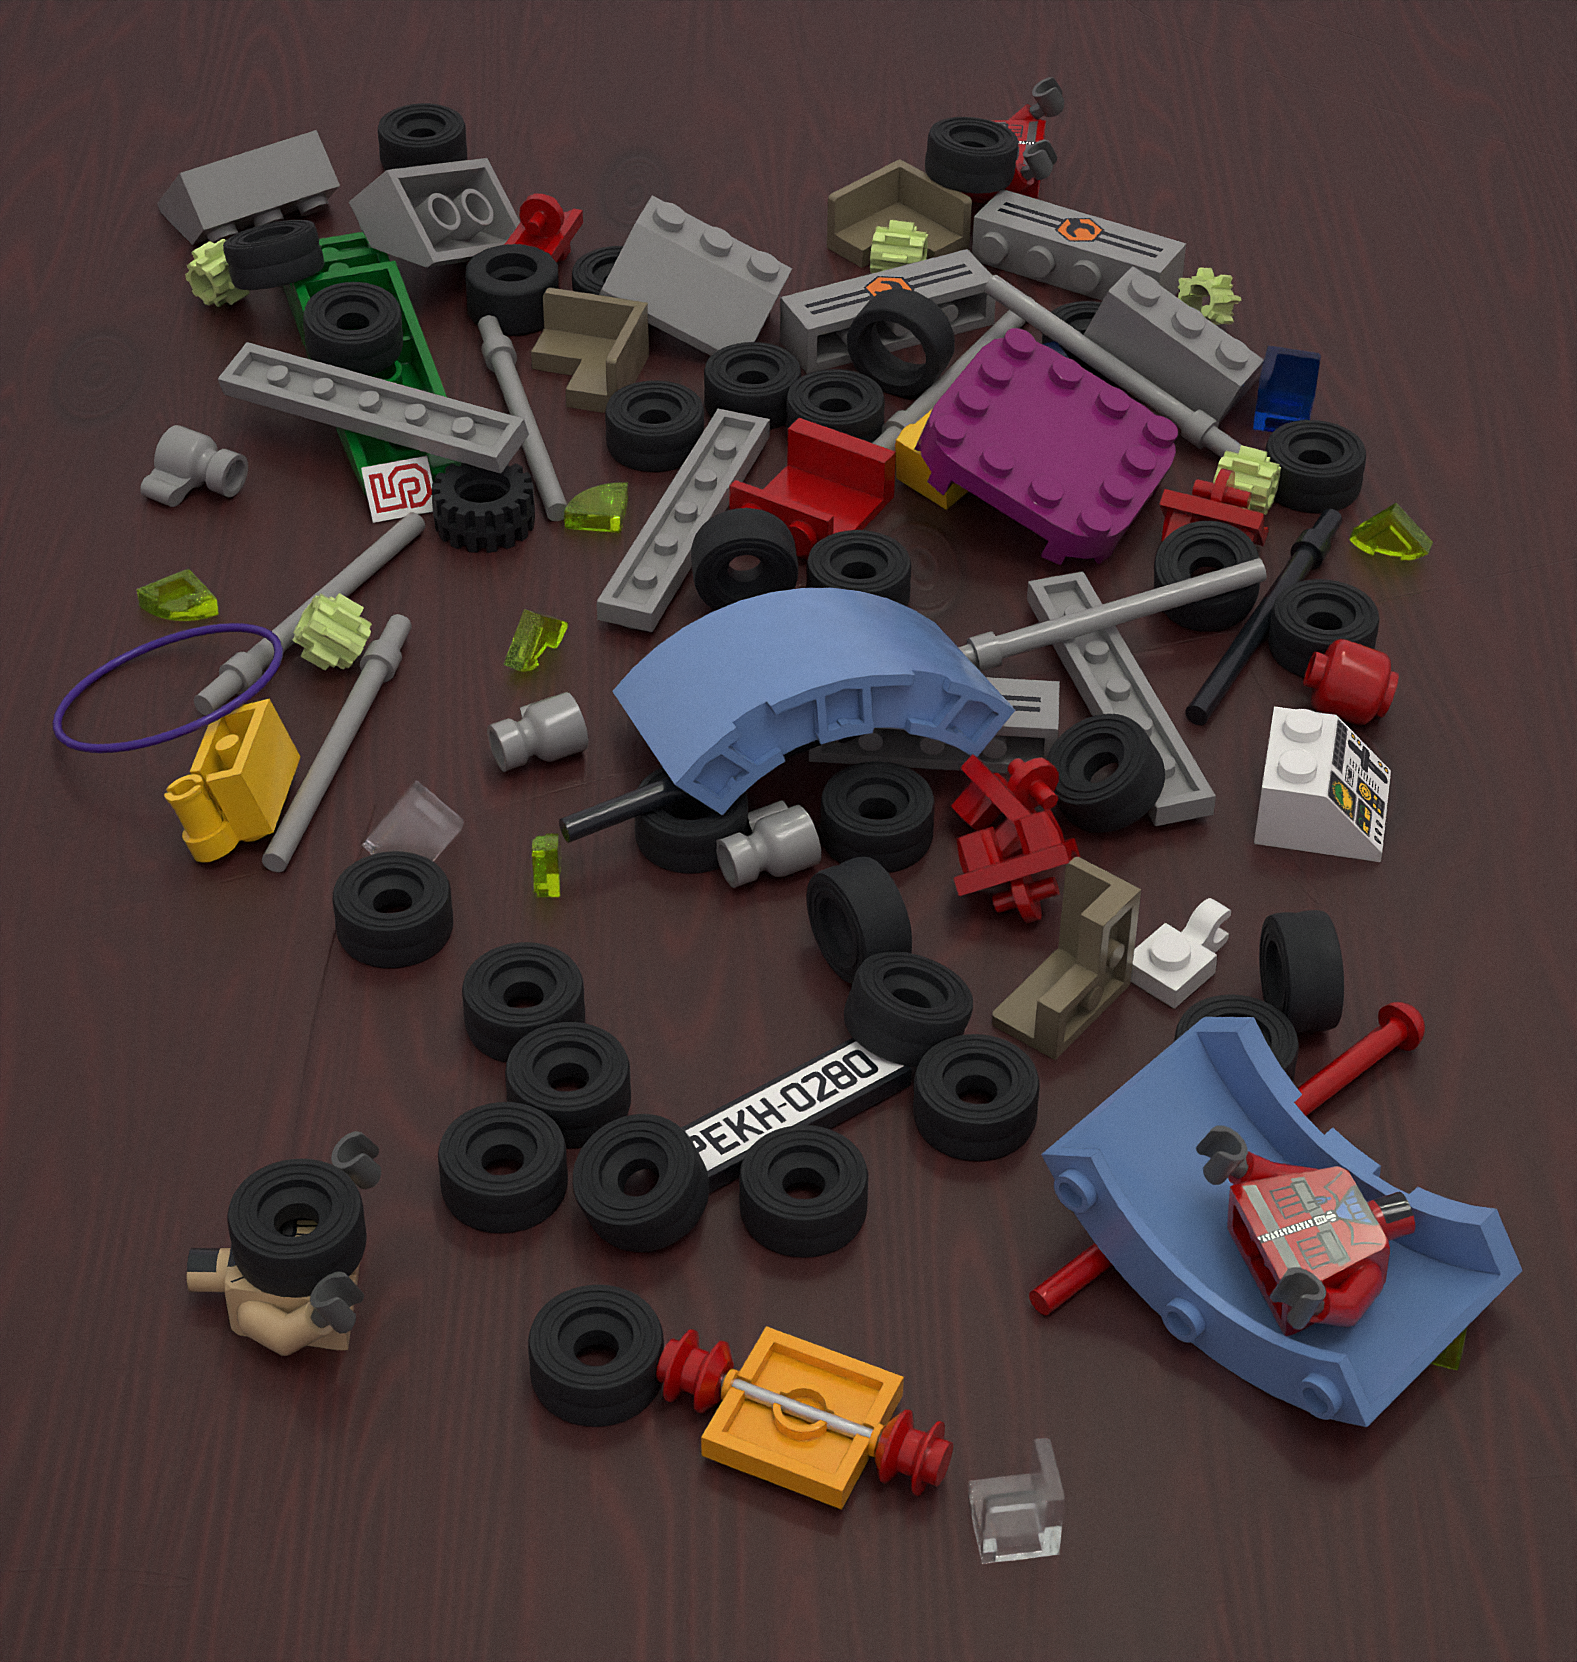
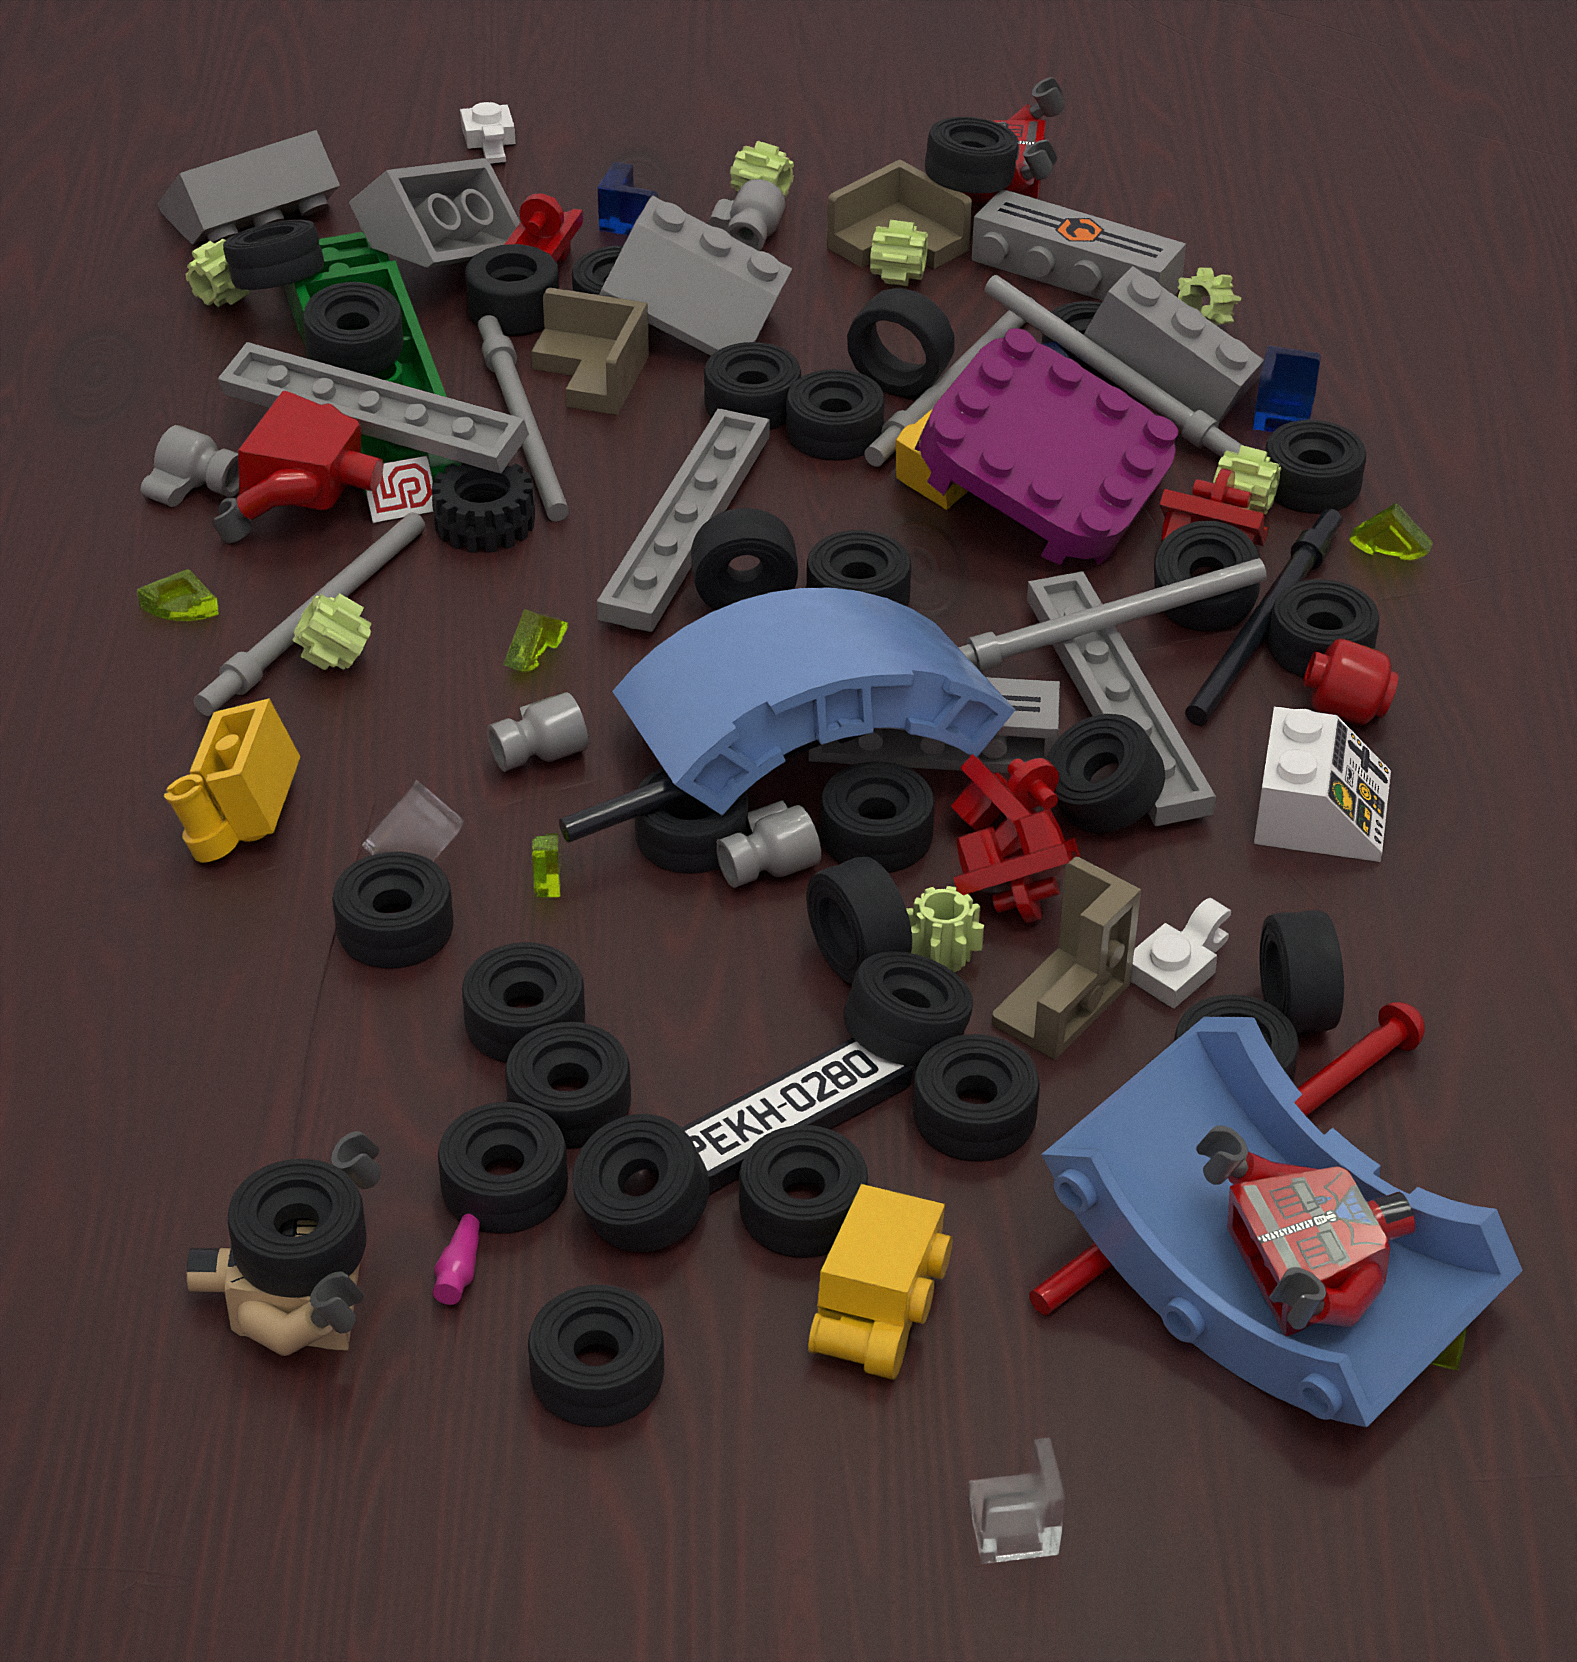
dark purple piece [52,623,283,753] -> none
light grey bar [262,614,412,872] -> none
black tyre [377,103,467,170] -> none
clear neon green tile [564,482,629,532] -> none
black tyre [605,380,704,472] -> none
light orange plate [656,1326,954,1510] -> none
red panel [729,418,896,560] -> none
light grey brick [780,249,996,374] -> none
none -> red torso [212,390,384,544]
none -> dark pink piece [433,1214,480,1305]
none -> white plate [460,102,516,163]
none -> clear blue panel [597,162,658,235]
none -> light grey piece [708,179,786,251]
none -> yellowish green gear [730,141,794,198]
none -> yellow hinge [808,1184,953,1380]
none -> yellowish green gear [907,886,984,972]

